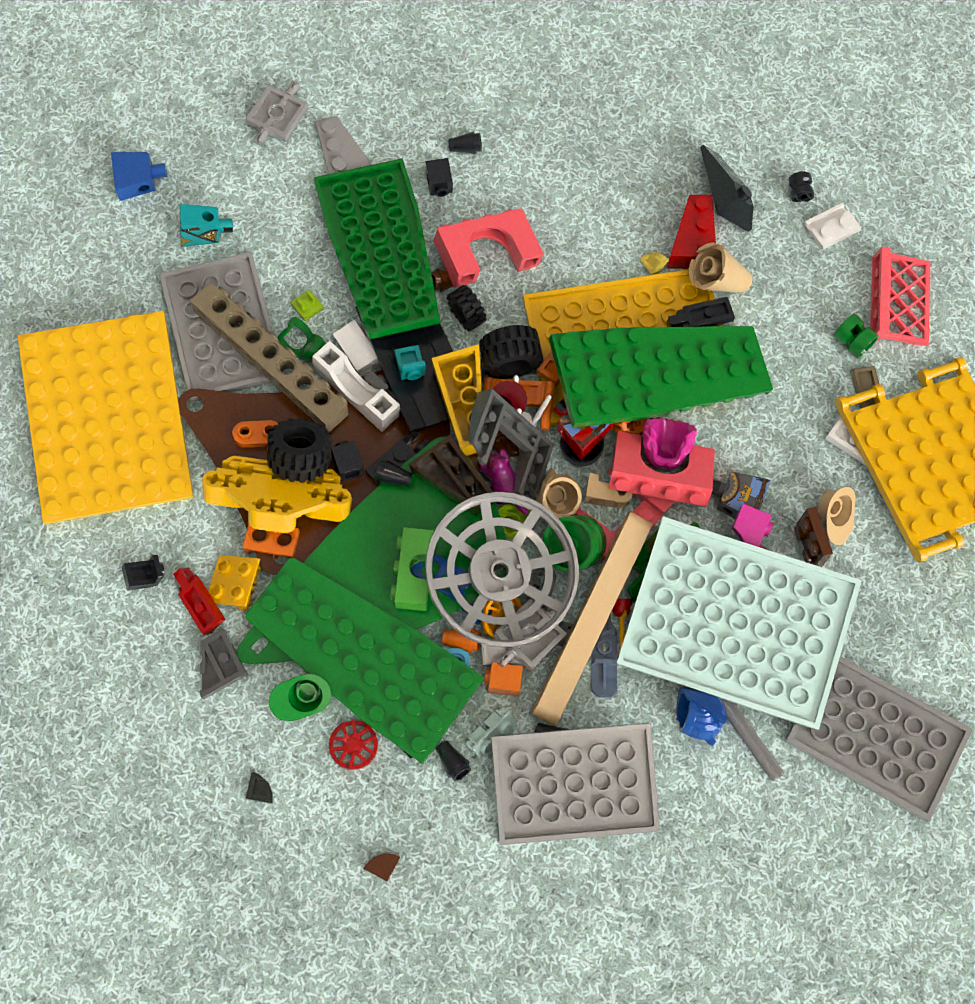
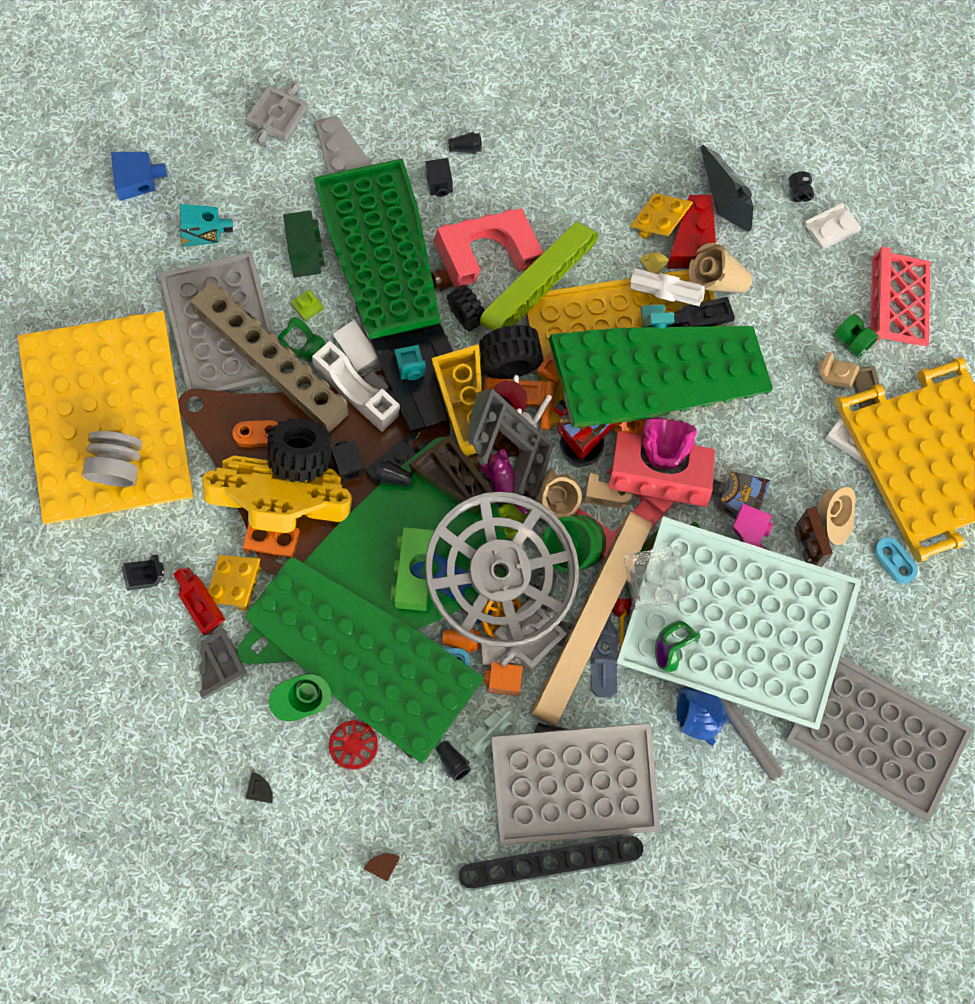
none -> light grey wheel [82,431,143,487]
none -> dark green brick [283,210,325,278]
none -> black beam [459,836,644,891]
none -> lime beam [480,221,598,331]
none -> clear brick [624,546,688,610]
none -> yellow hinge [630,193,692,239]
none -> white piece [630,269,705,306]
none -> teal bracket [641,305,675,329]
none -> green piece [655,621,701,672]
none -> tan bracket [819,352,859,389]
none -> medium azure plate [874,537,918,584]

